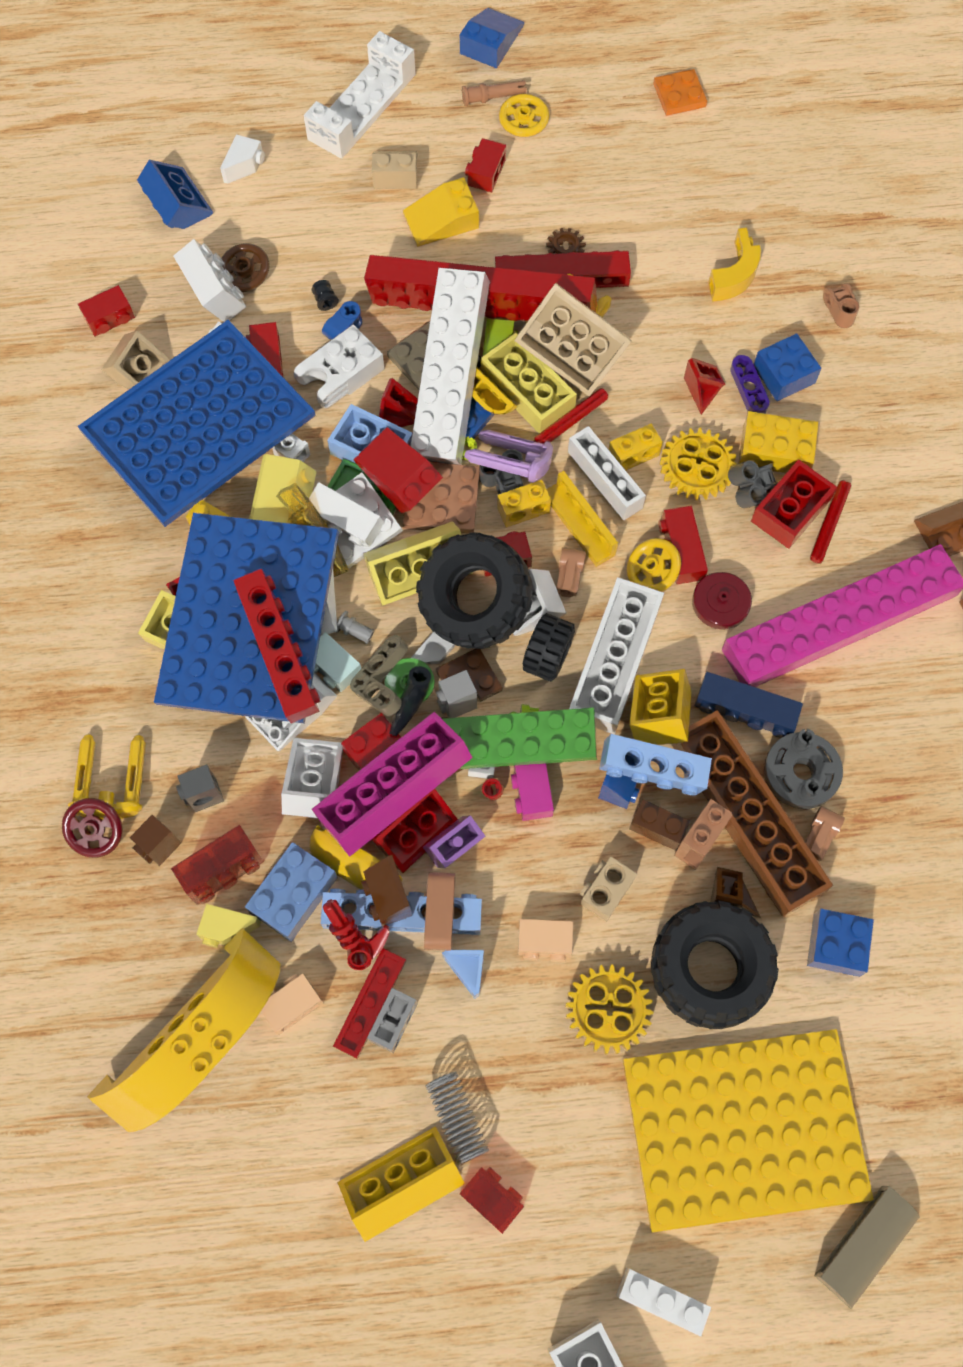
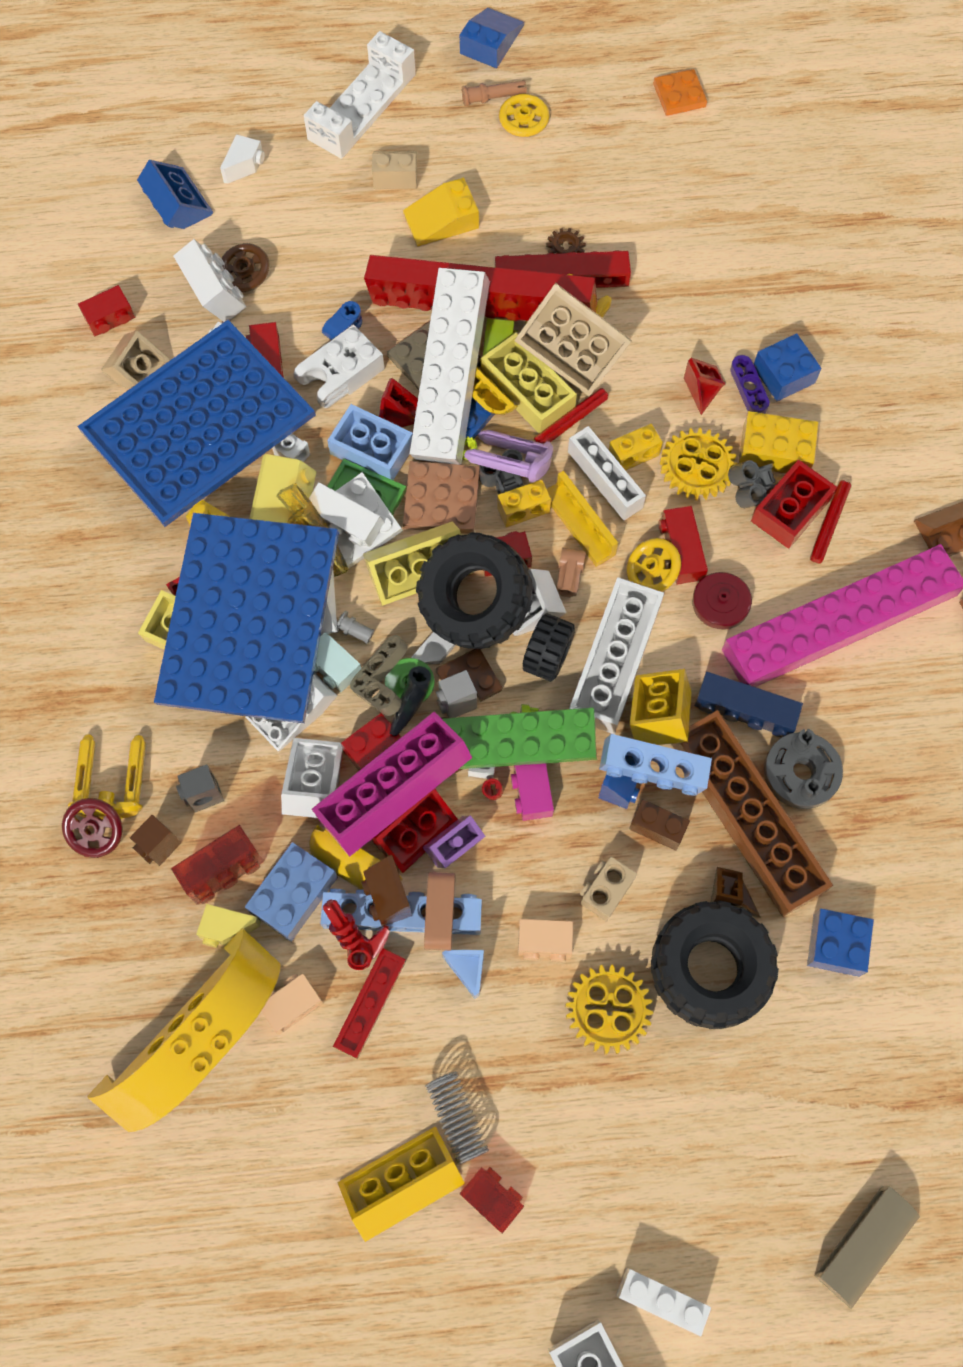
red brick [233,569,321,723] -> none
black bush [311,280,339,311] -> none
red slope [353,427,443,513] -> none
light grey brick [367,988,418,1053] -> none
red brick [465,138,506,193] -> none
yellow plate [623,1029,874,1233] -> none
nougat panel [674,799,733,870] -> none
yellow arch [708,227,761,302] -> none
nougat piece [805,806,845,861] -> none
nougat piece [823,283,860,328] -> none

